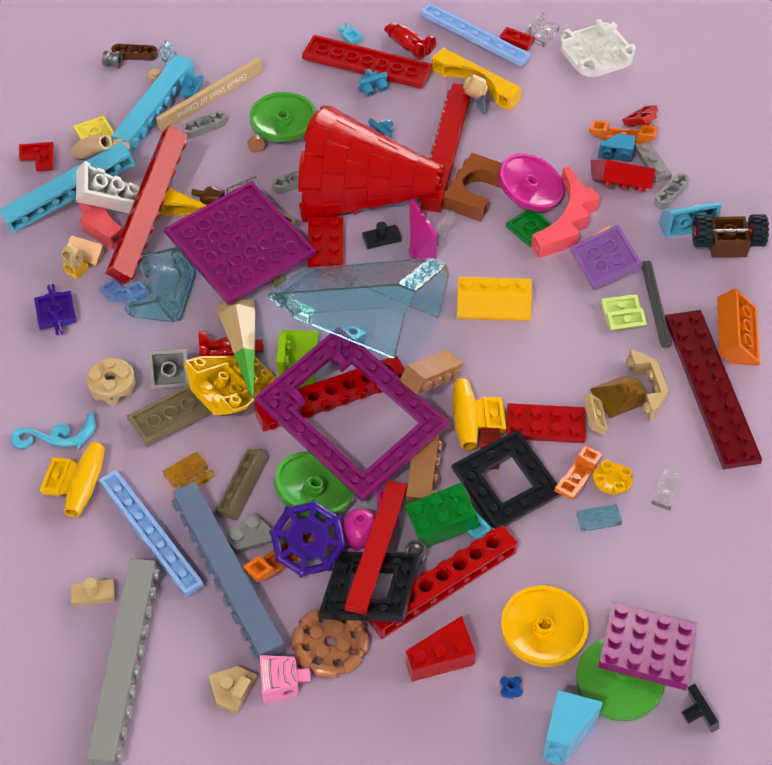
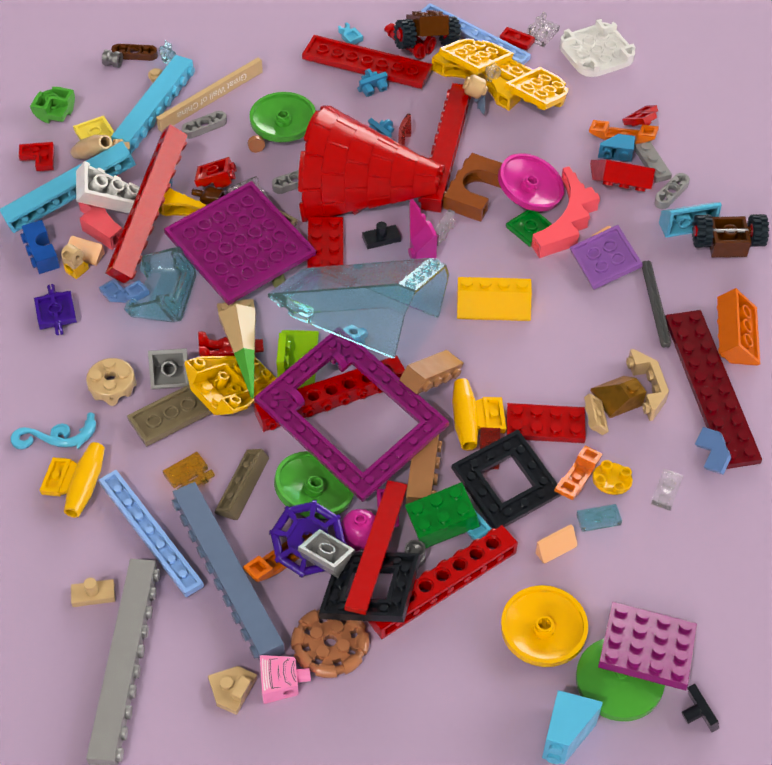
dark azure hips [180,73,204,100] -> none
light grey wing [225,513,281,554] -> none
red wedge [405,616,476,682] -> none
blue plate [500,676,522,698] -> none
yellowish green slope [601,294,647,331] -> none
none -> blue arch [20,220,60,274]
none -> bright green brick [30,87,75,124]
none -> red plate [194,157,237,188]
none -> light grey slope [298,529,355,578]
none -> brick [393,10,461,49]
none -> clear red slope [398,114,411,146]
none -> yellow plate [438,39,568,110]
none -> clear plate [485,62,501,82]
none -> light nougat slope [535,524,577,564]
none -> medium blue tile [695,427,731,475]

